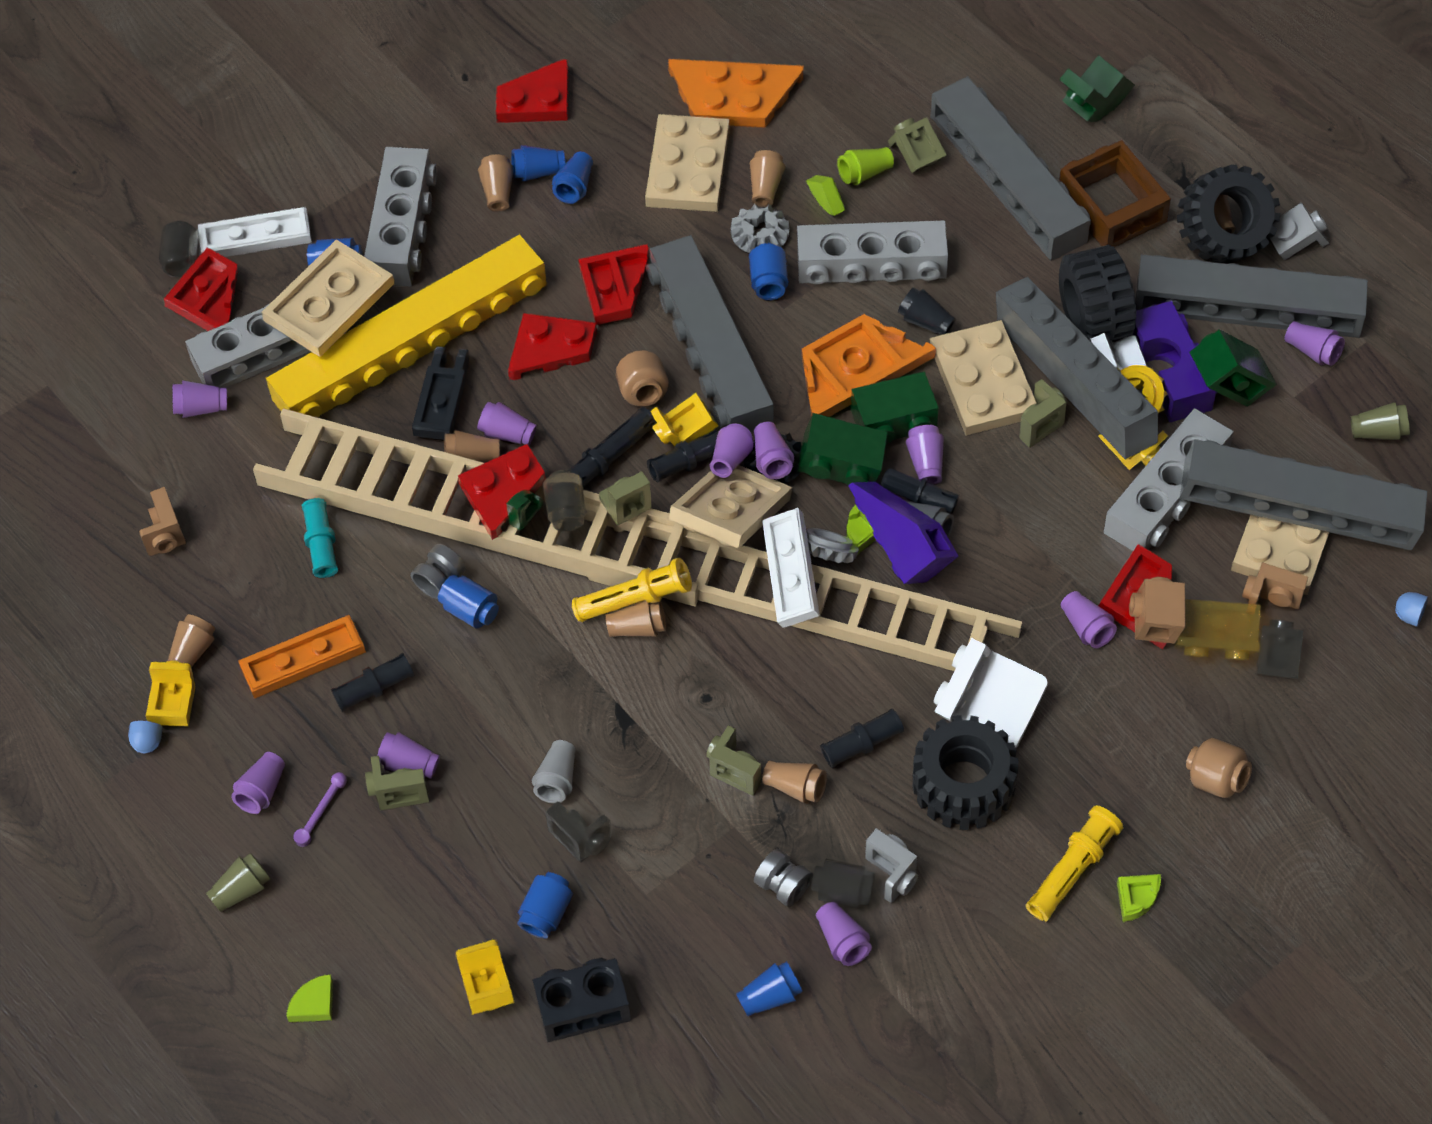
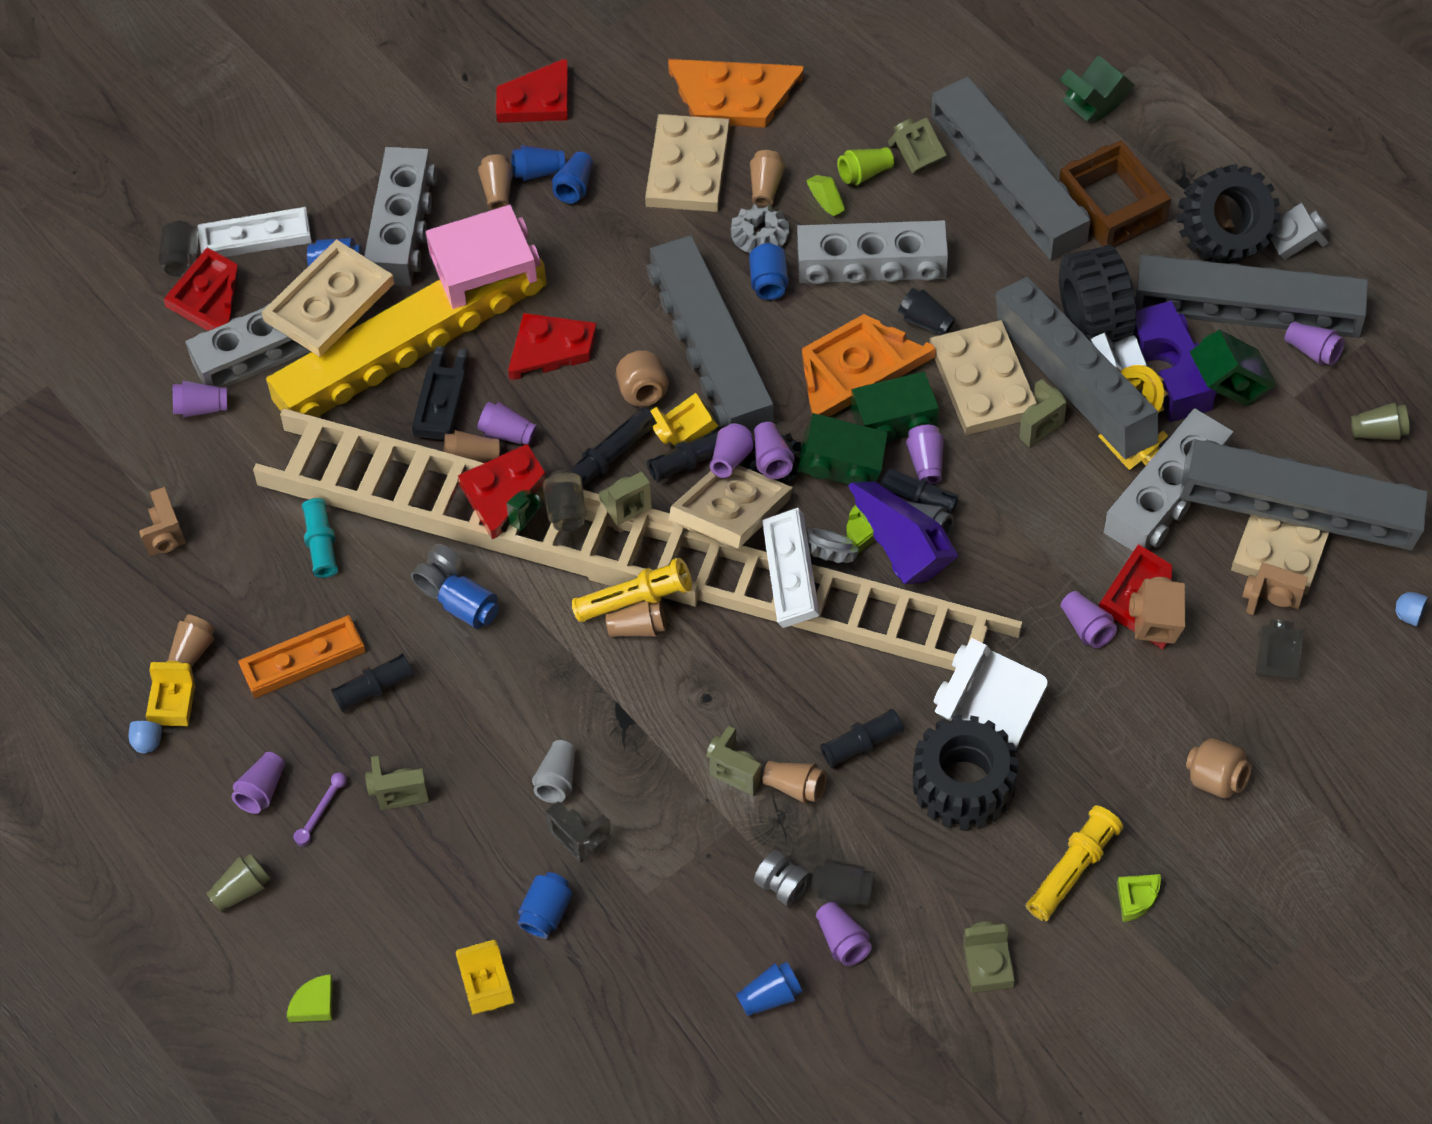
medium lavender cone [377,732,440,779] -> none
black brick [532,958,631,1043] -> none
red wing [578,244,649,325] -> none
light grey bracket [865,828,918,903] -> none
clear yellow bracket [1175,599,1261,660] -> none
none -> bright pink panel [425,205,541,309]
none -> olive bracket [963,921,1015,993]

